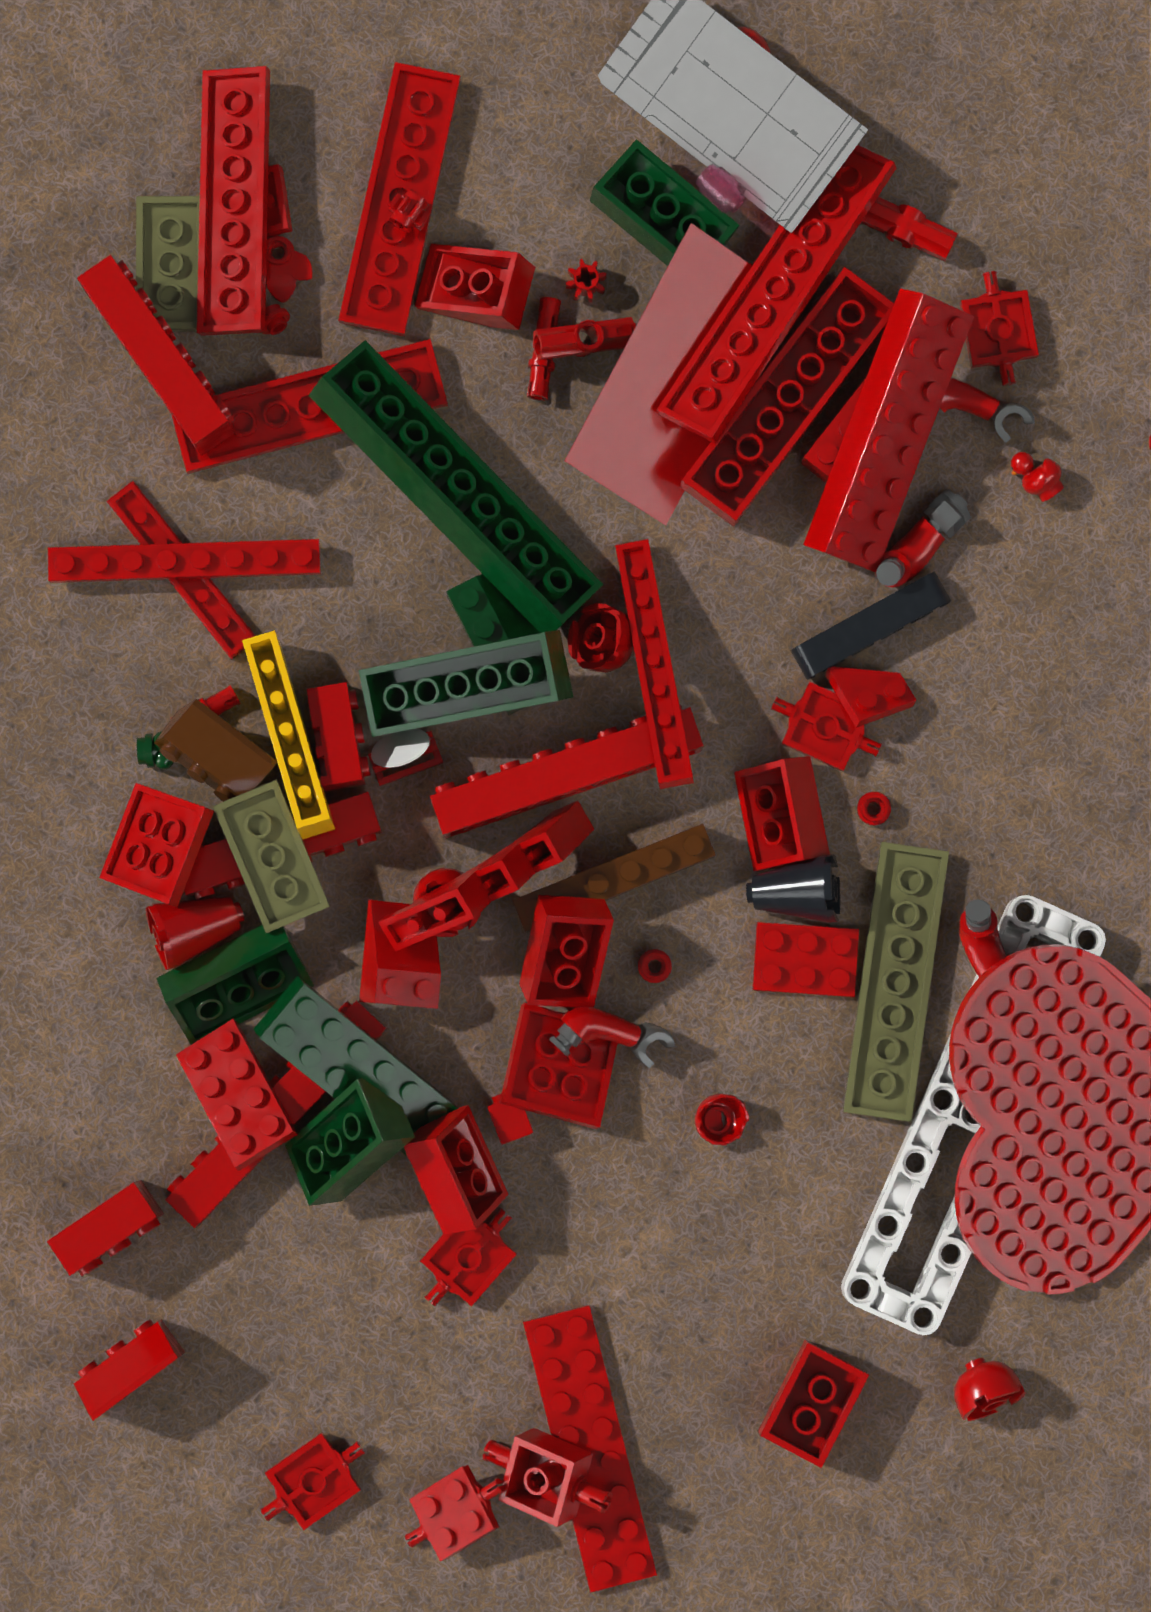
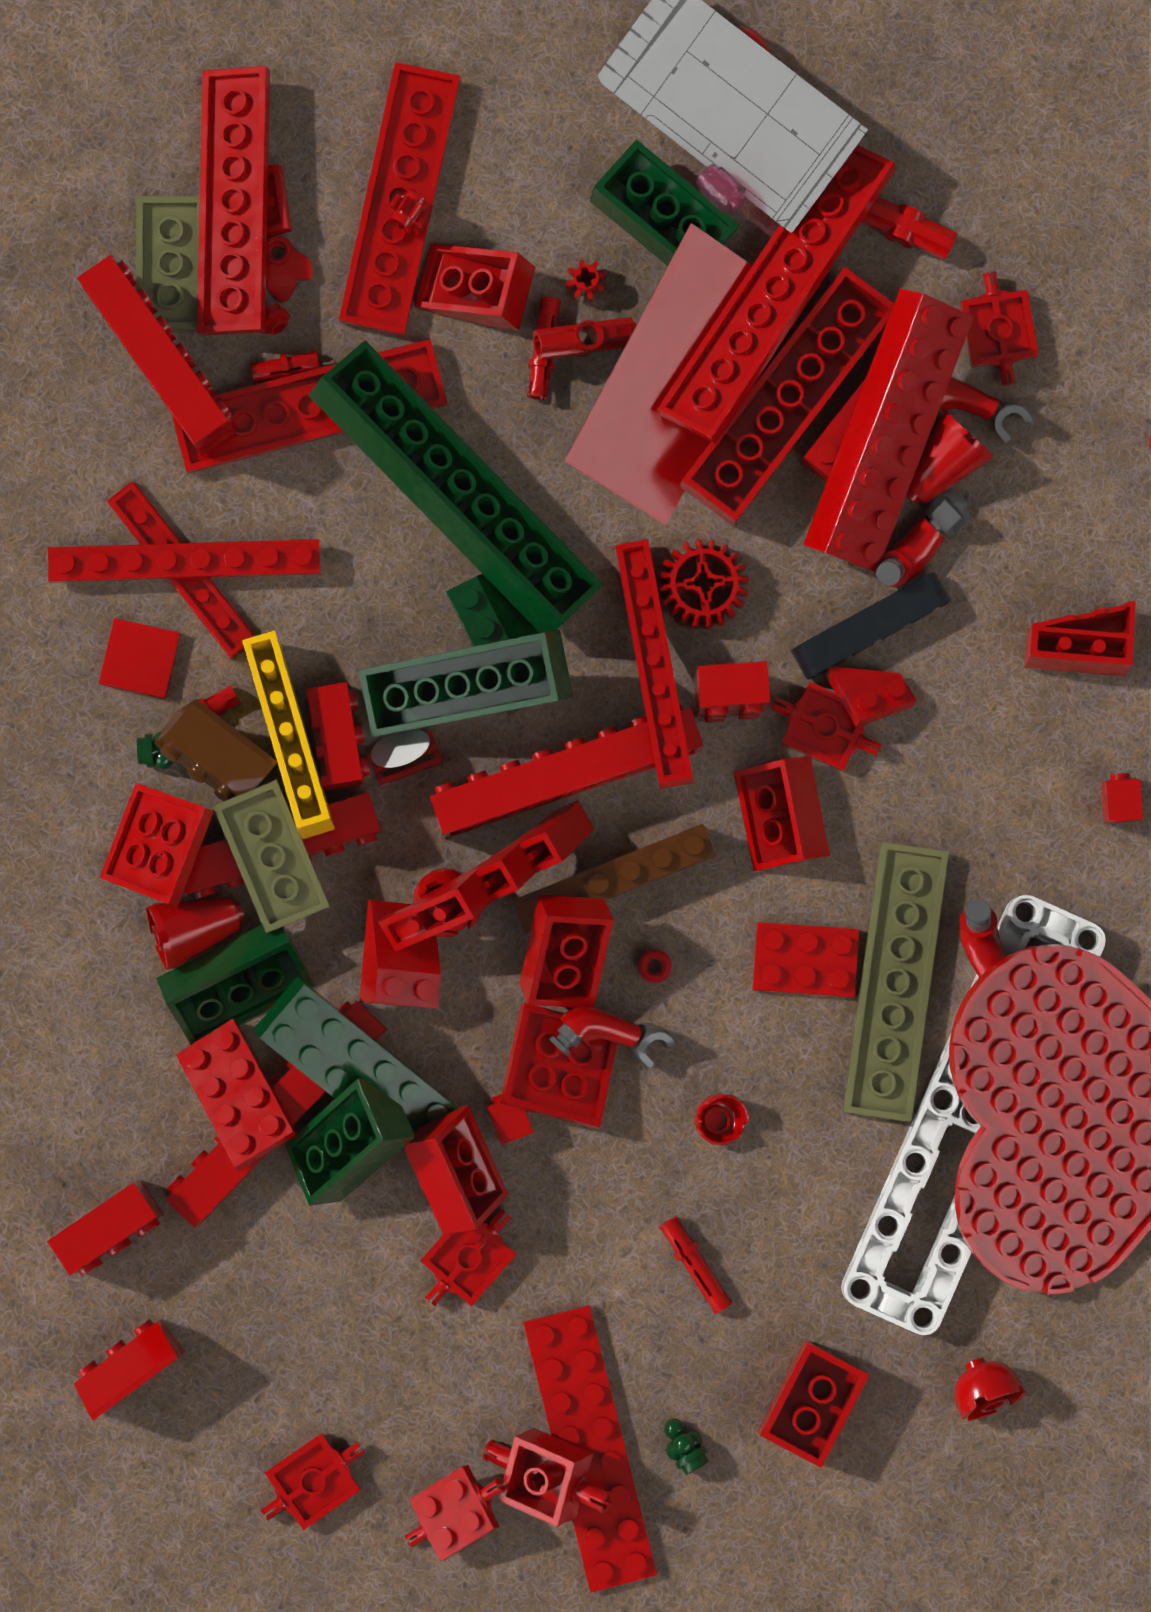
red cylinder [567,603,634,673] -> none
black cone [746,854,841,923] -> none
red plate [857,792,891,826] -> none
red animal [1011,452,1064,502] -> none
none -> red tile [99,618,181,699]
none -> red pin [251,351,320,384]
none -> red gear [658,539,749,630]
none -> red pin [658,1215,733,1314]
none -> dark green piece [664,1418,709,1475]
none -> red brick [694,661,770,723]
none -> red cone [906,411,994,505]
none -> red wedge [1024,600,1136,677]
none -> red brick [1101,773,1143,824]

